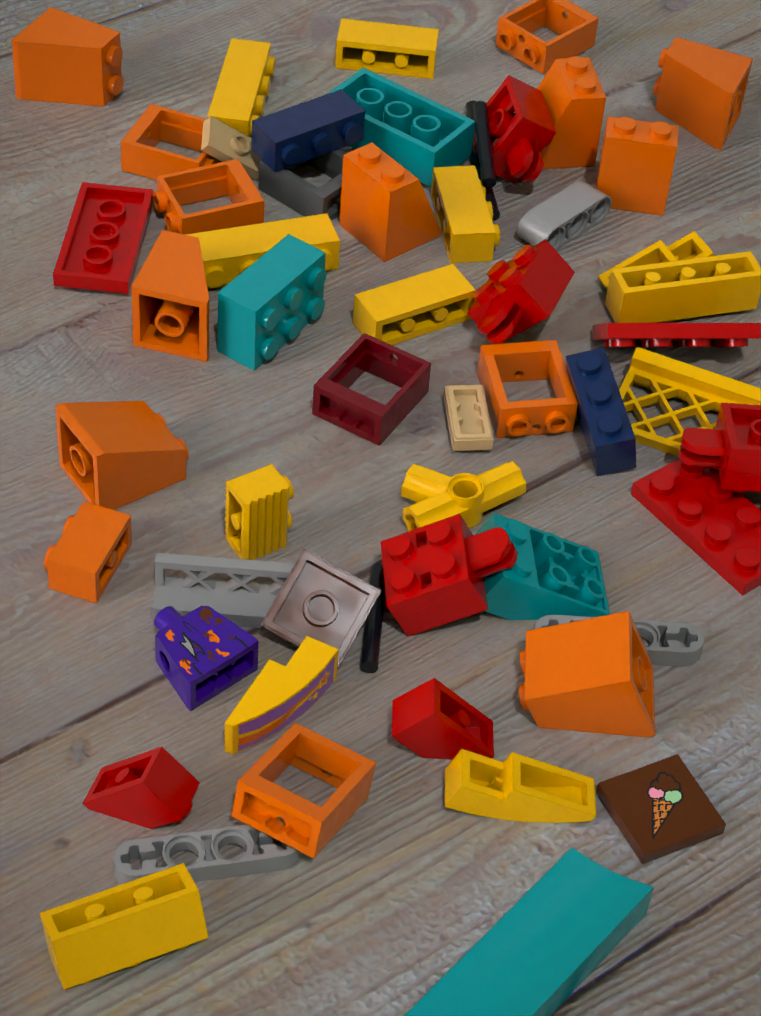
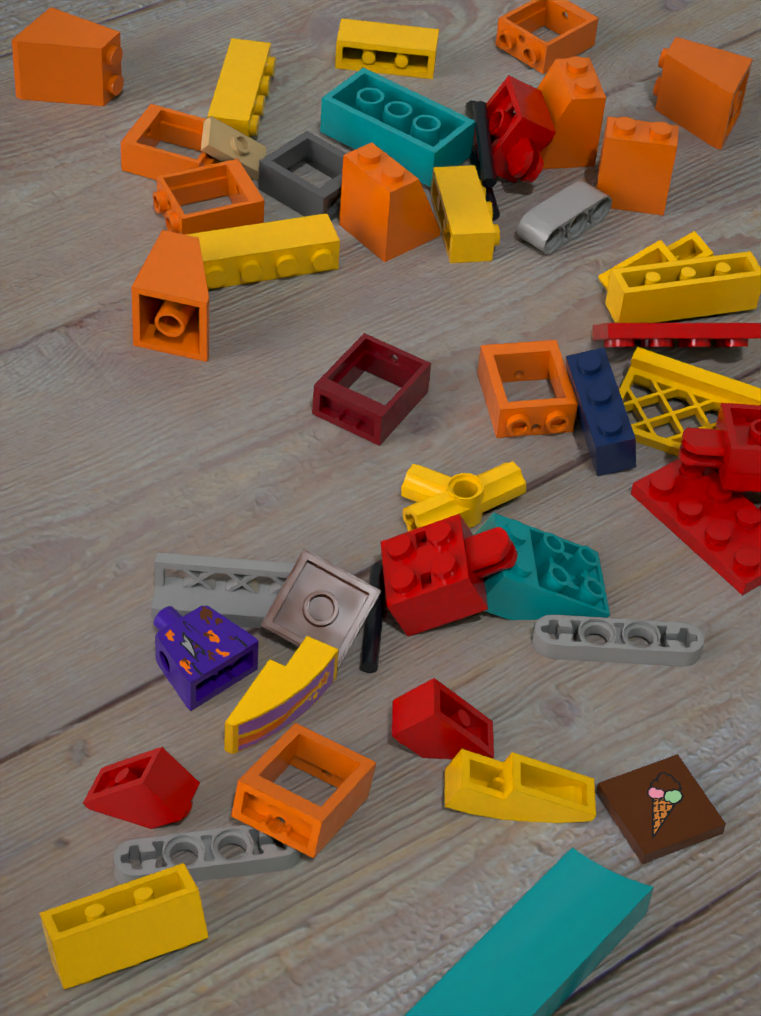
orange brick [44,501,132,603] -> none
red plate [53,182,154,294] -> none
orange slope [55,401,189,510] -> none
teal brick [218,234,327,371] -> none
yellow brick [224,464,294,560] -> none
dark blue brick [251,89,365,172] -> none
yellow brick [352,264,476,345] -> none
tan plate [443,385,494,451] -> none
red brick [467,239,575,344] -> none
orange slope [519,611,656,737] -> none

